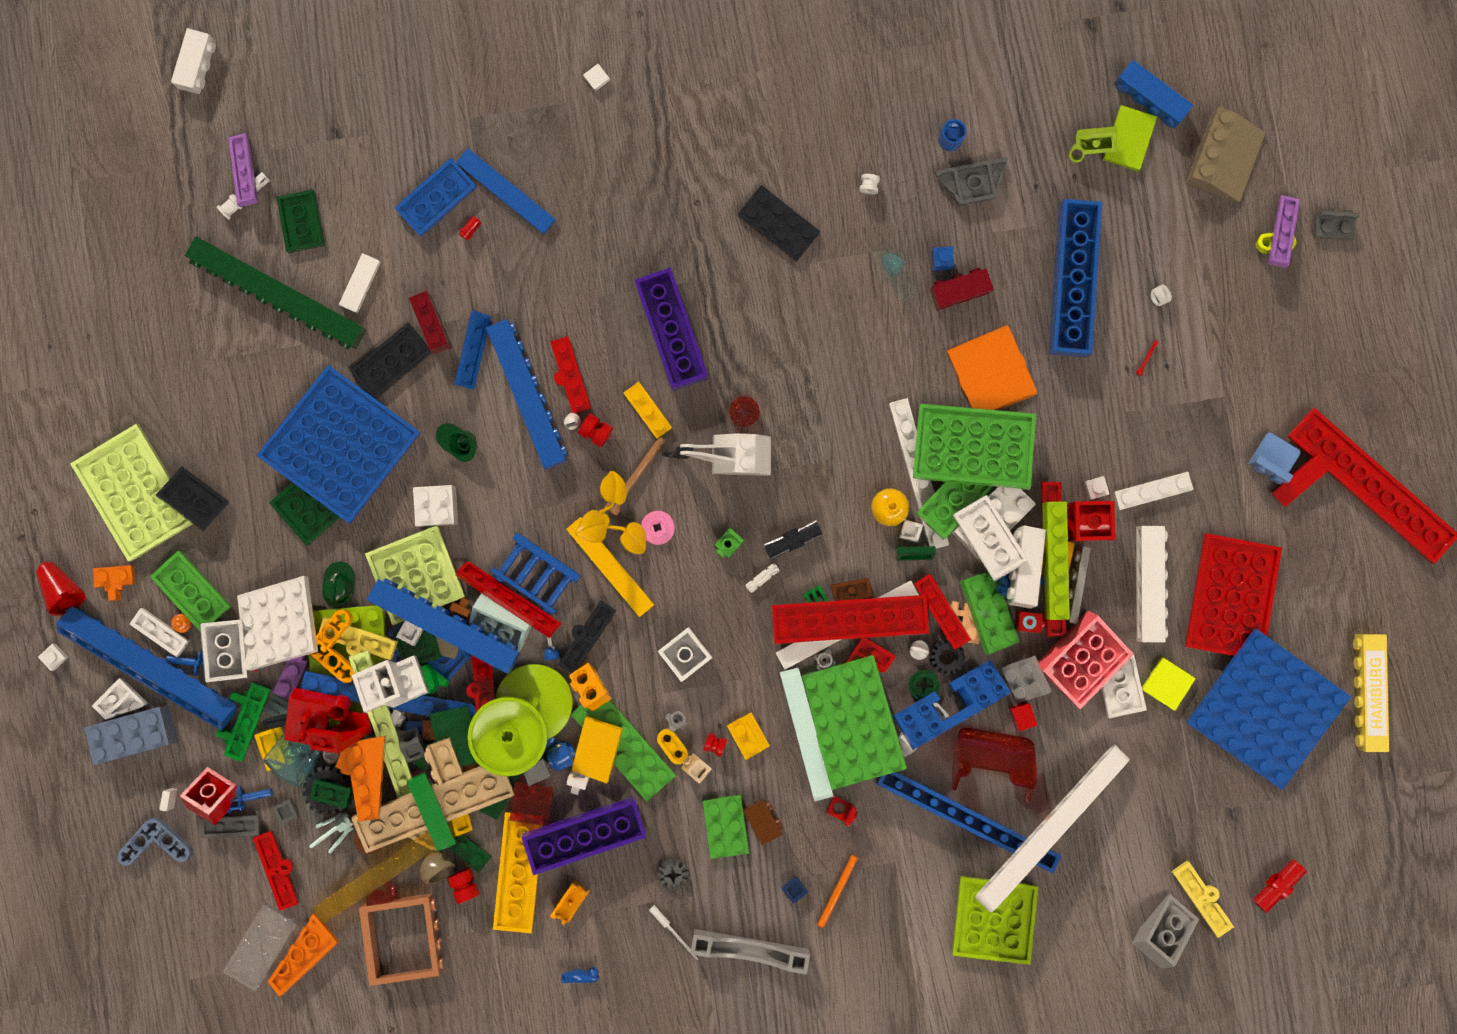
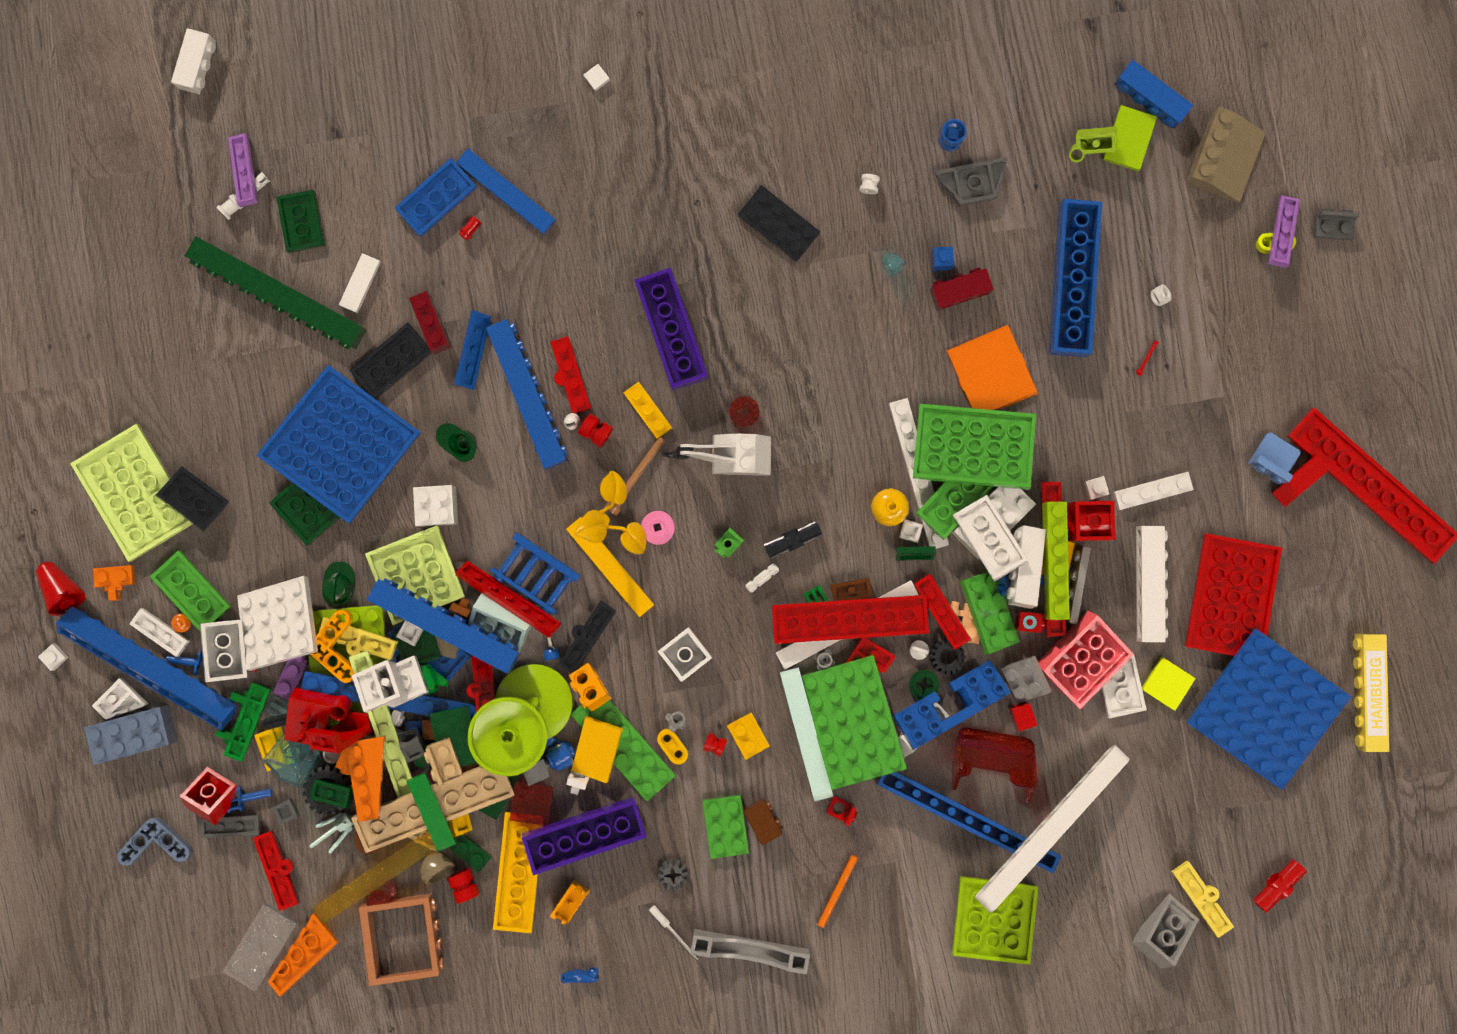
white tile [160,788,178,811] -> none
tan bracket [681,753,711,784] -> none
dark blue plate [781,875,808,904] -> none

